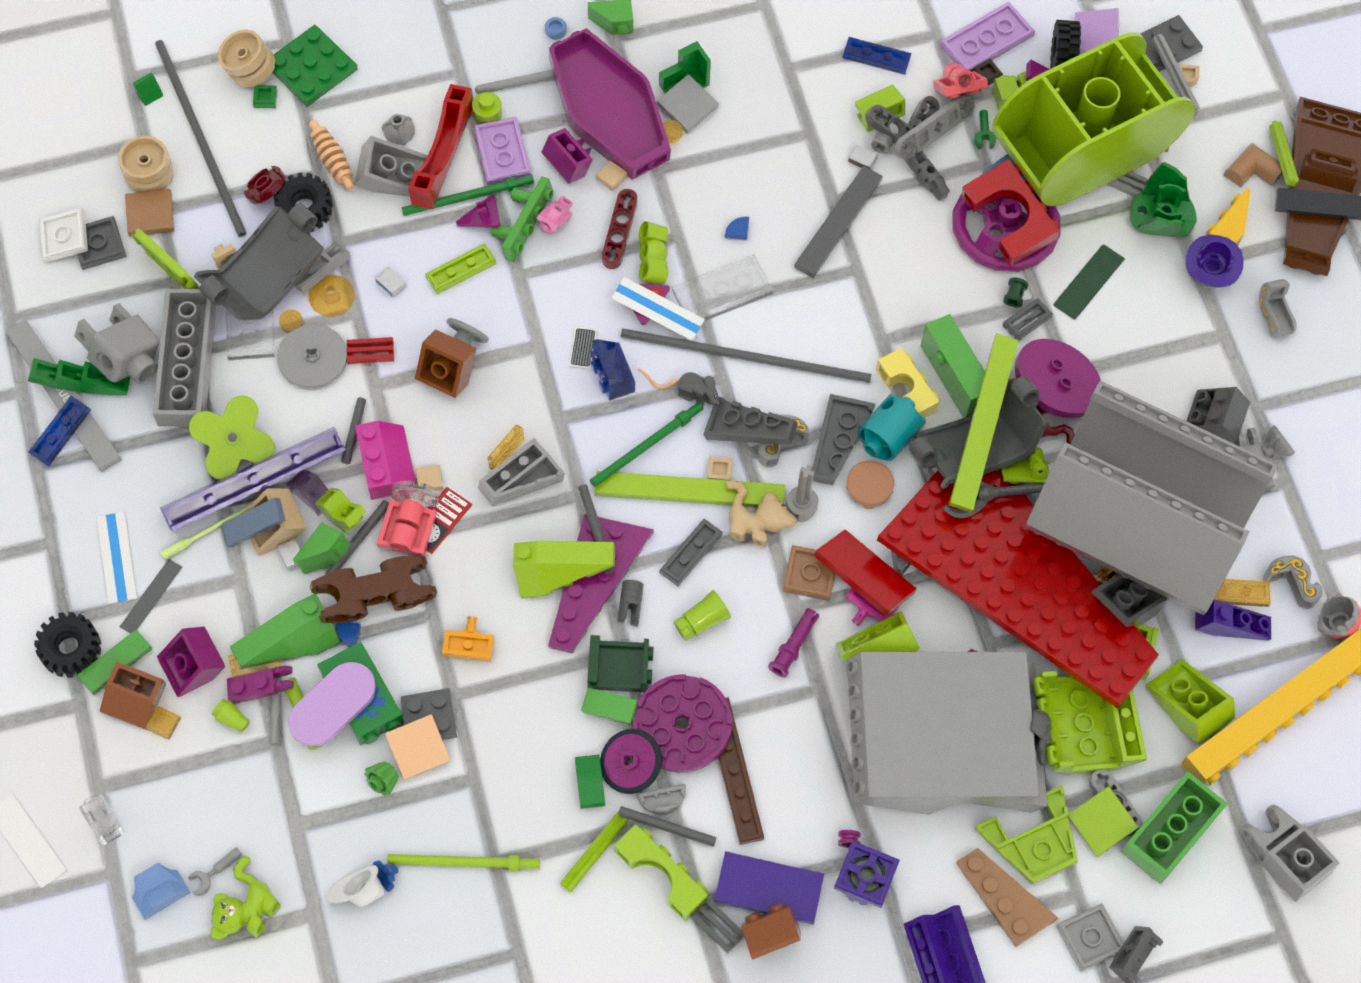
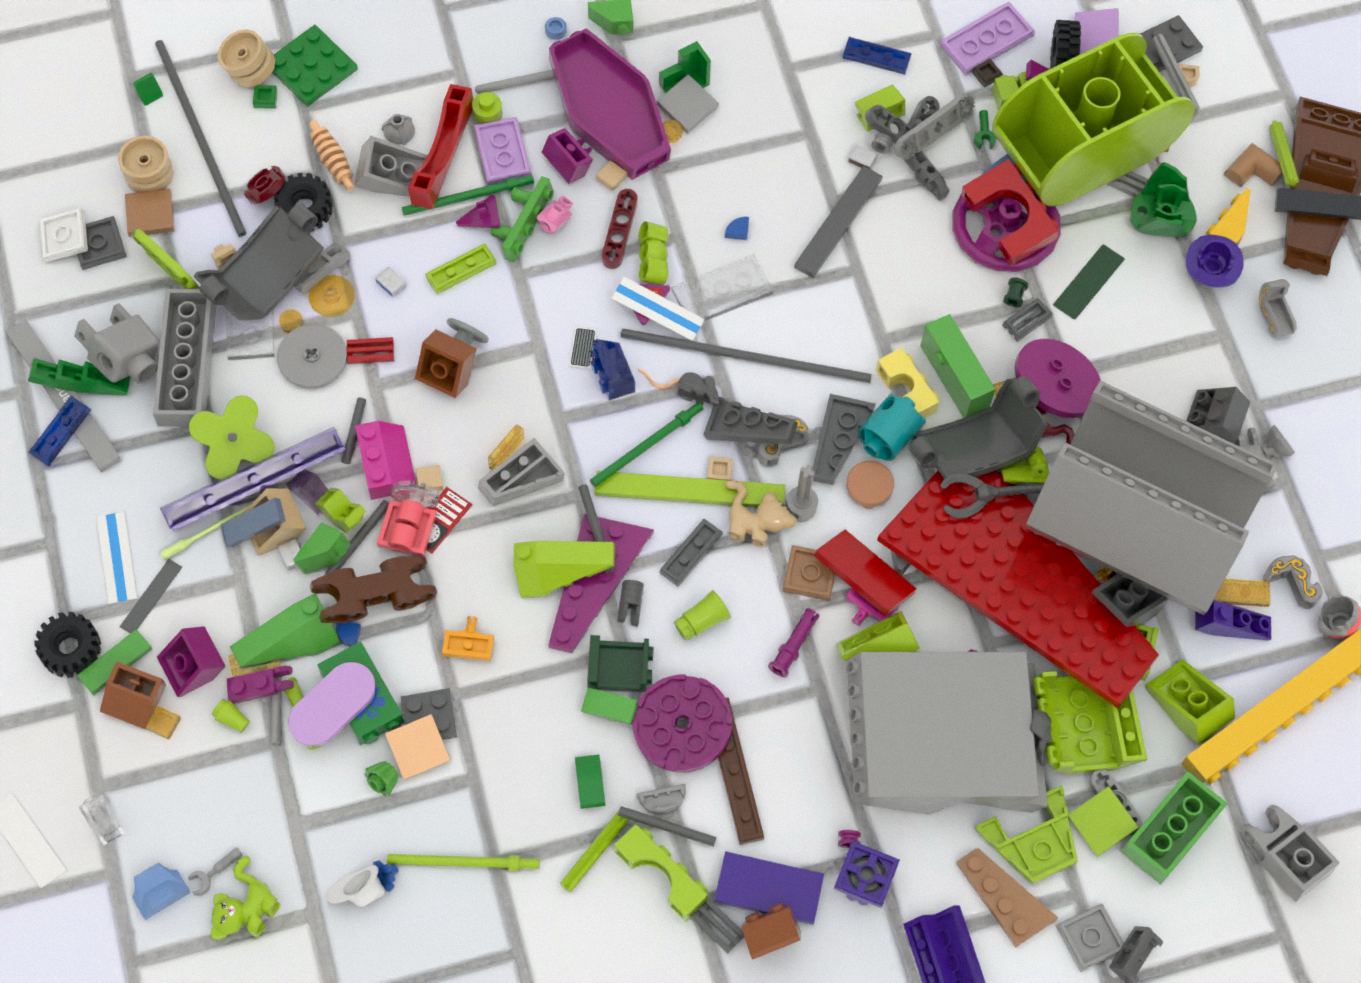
magenta wheel [600,729,662,794] -> none
coral plate [933,63,988,99] -> none
lime tile [949,333,1019,513] -> none

